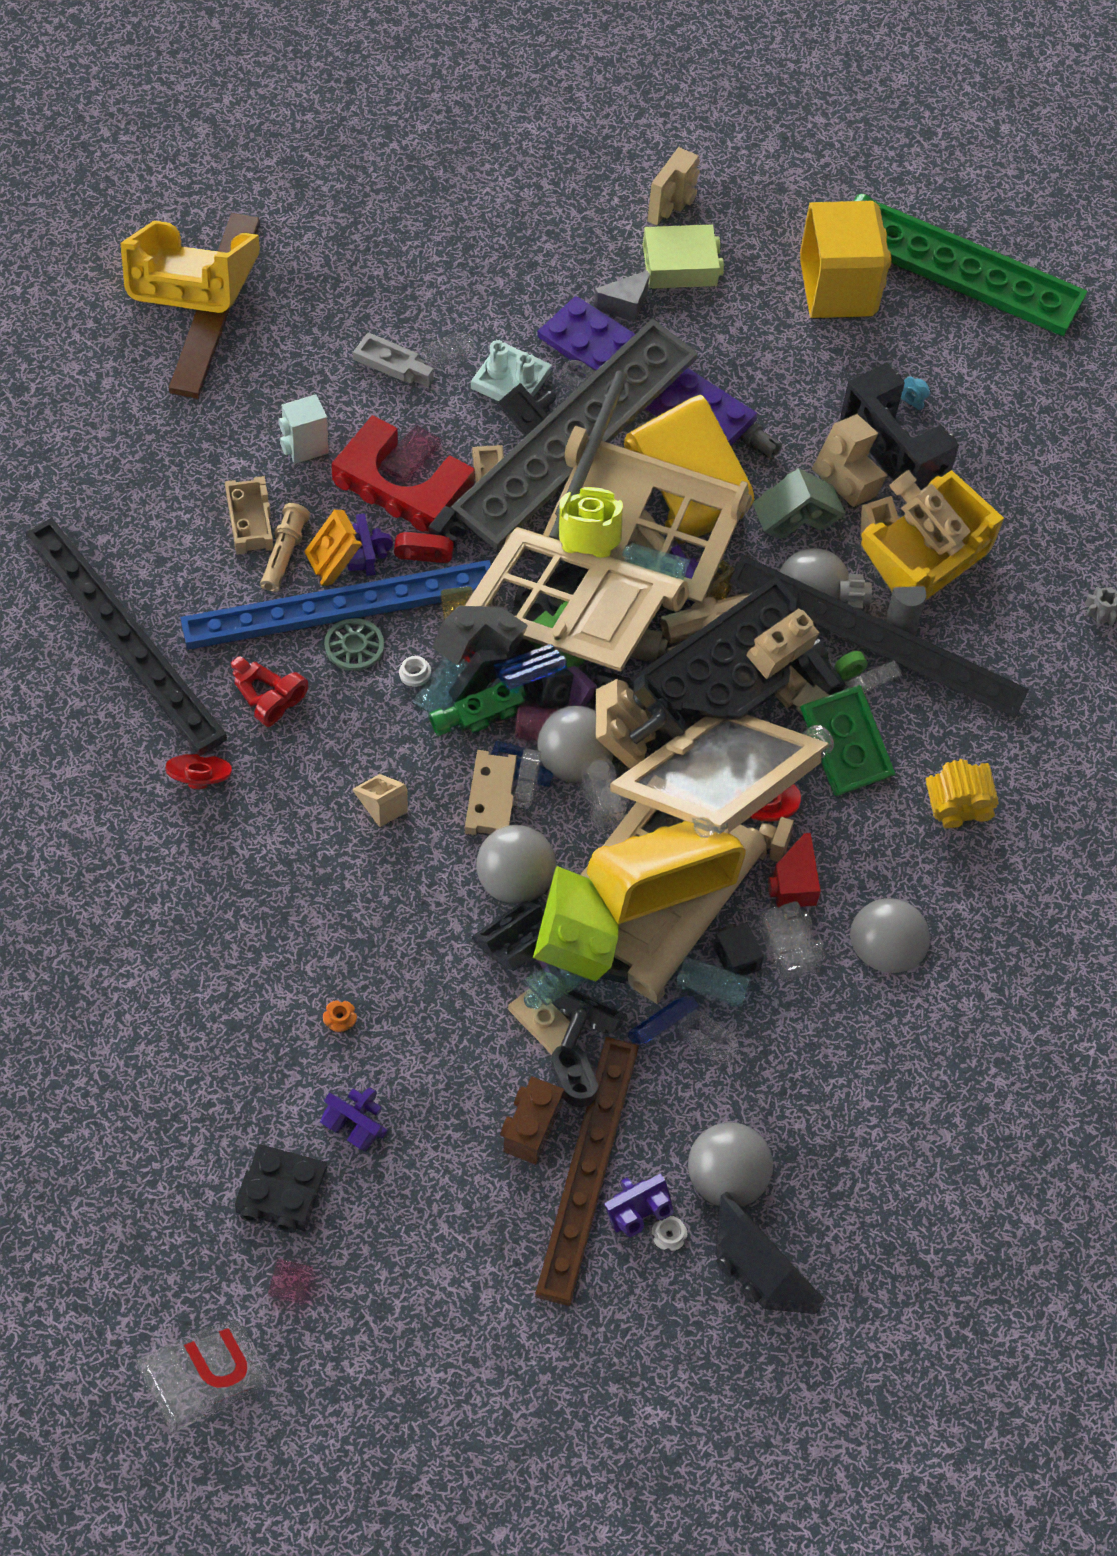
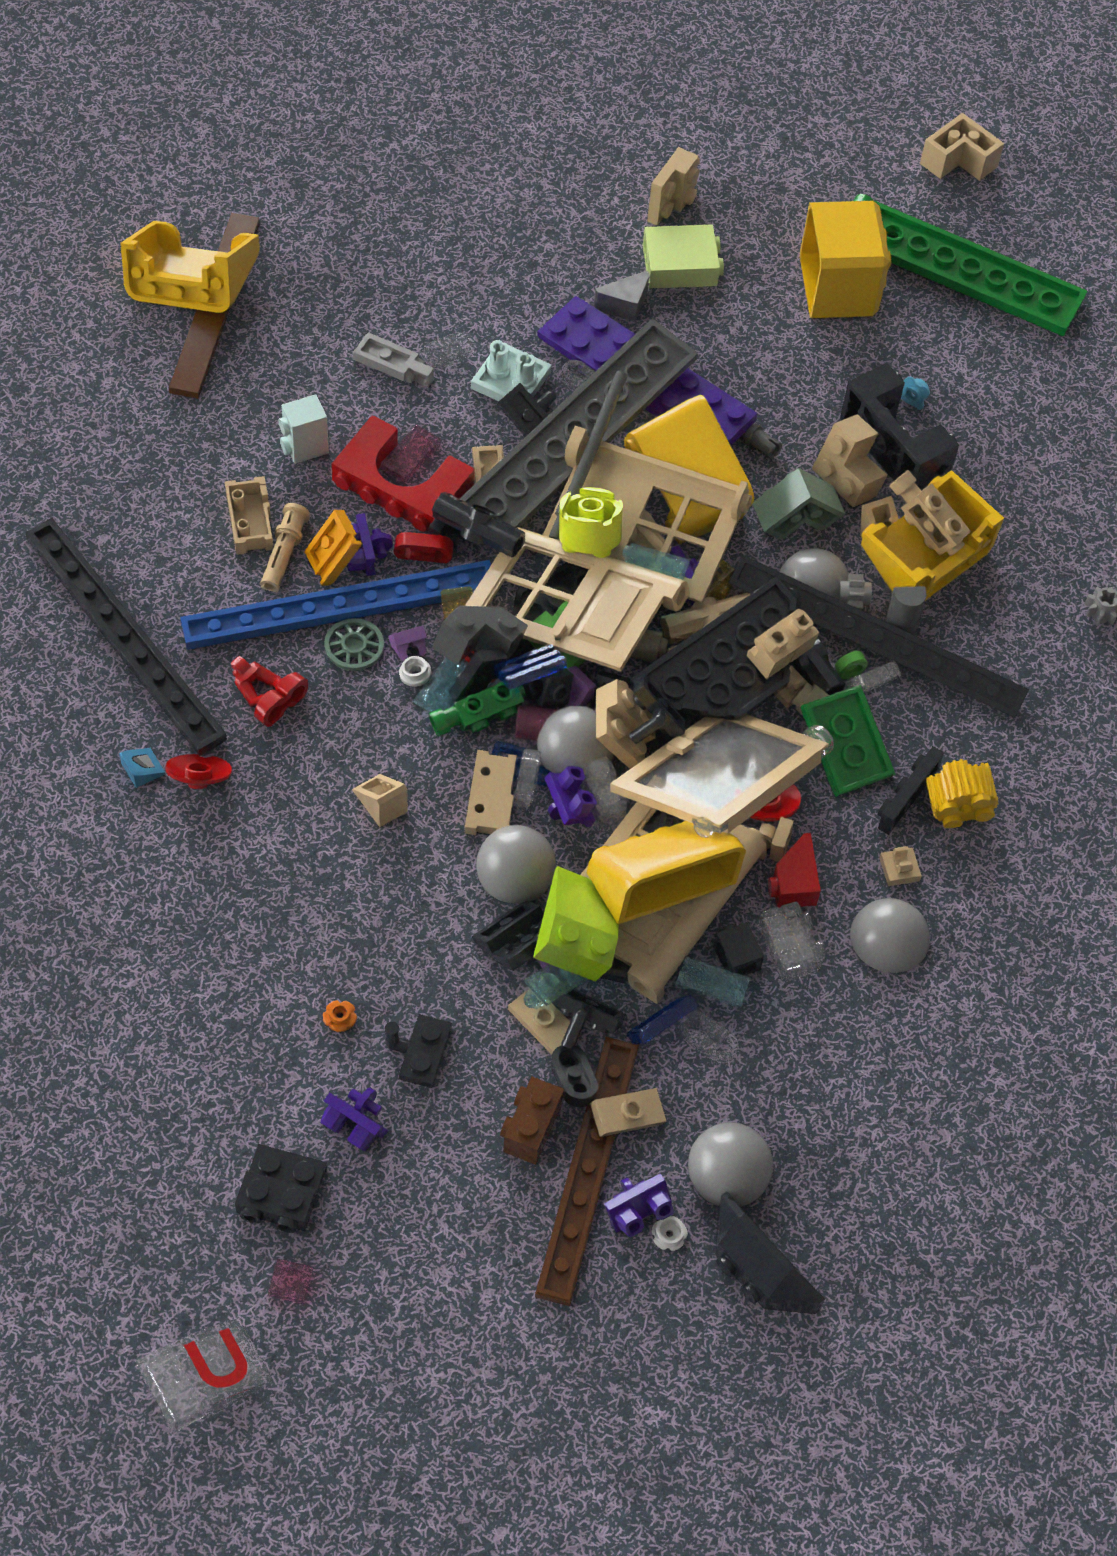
none -> dark azure slope [119,748,165,788]
none -> black plate [385,1014,452,1088]
none -> medium lavender tile [388,625,427,661]
none -> black piece [432,492,525,558]
none -> dark purple hips [544,766,597,827]
none -> tan plate [590,1088,666,1137]
none -> black plate [877,746,944,835]
none -> tan tile [880,846,922,886]
none -> tan brick [920,113,1004,181]

